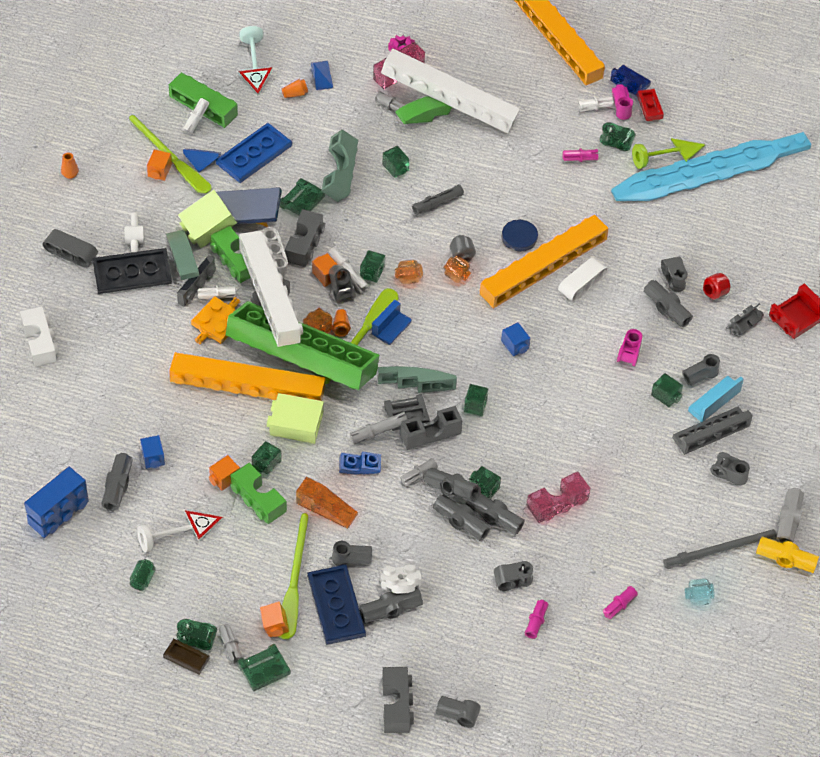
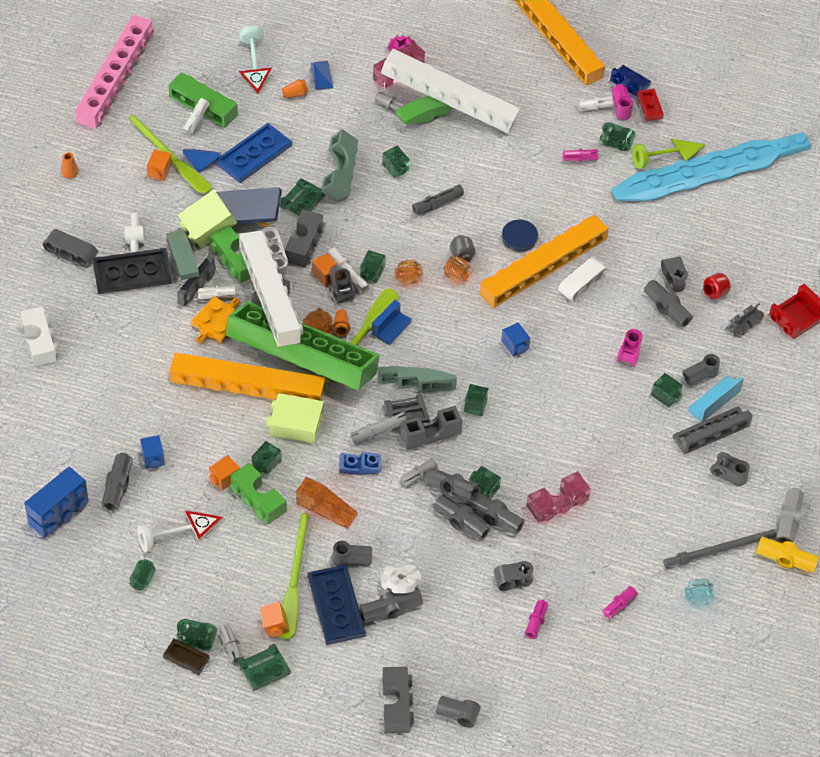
none -> bright pink brick [75,15,154,128]

